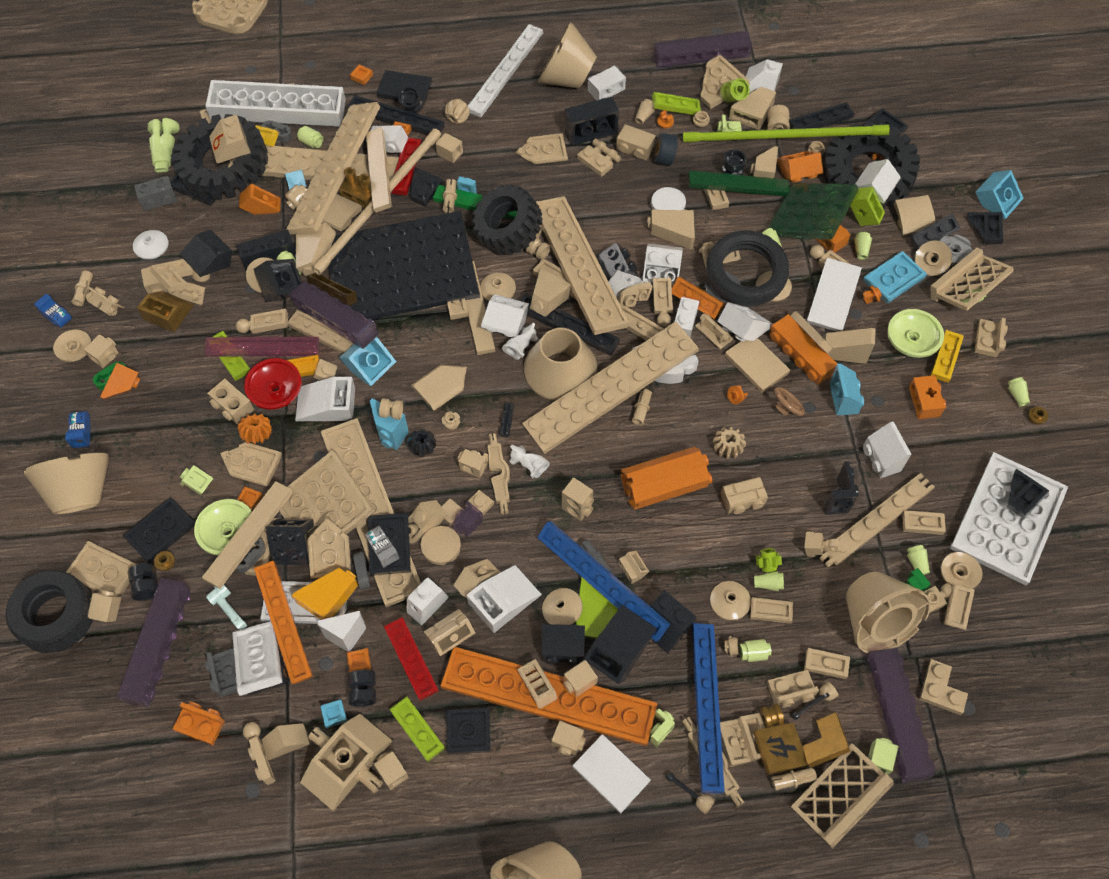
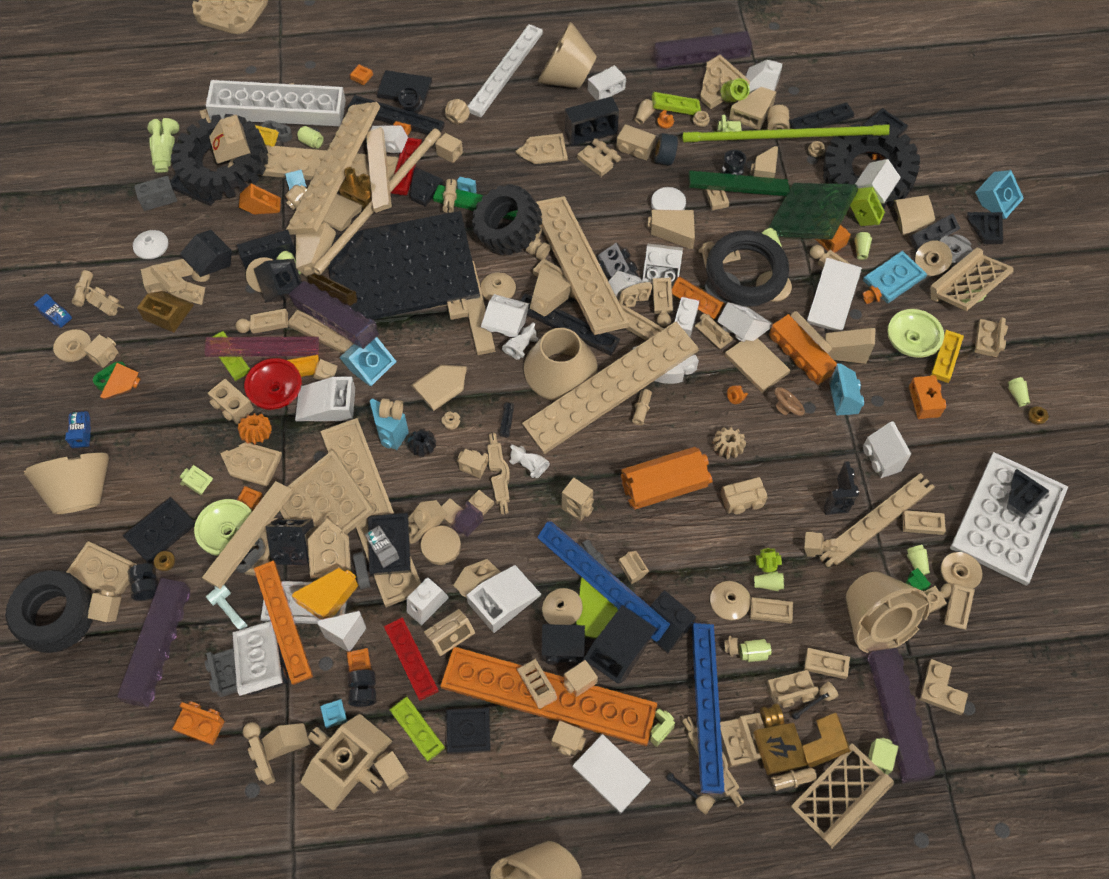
orange slope [777,151,823,182] -> none

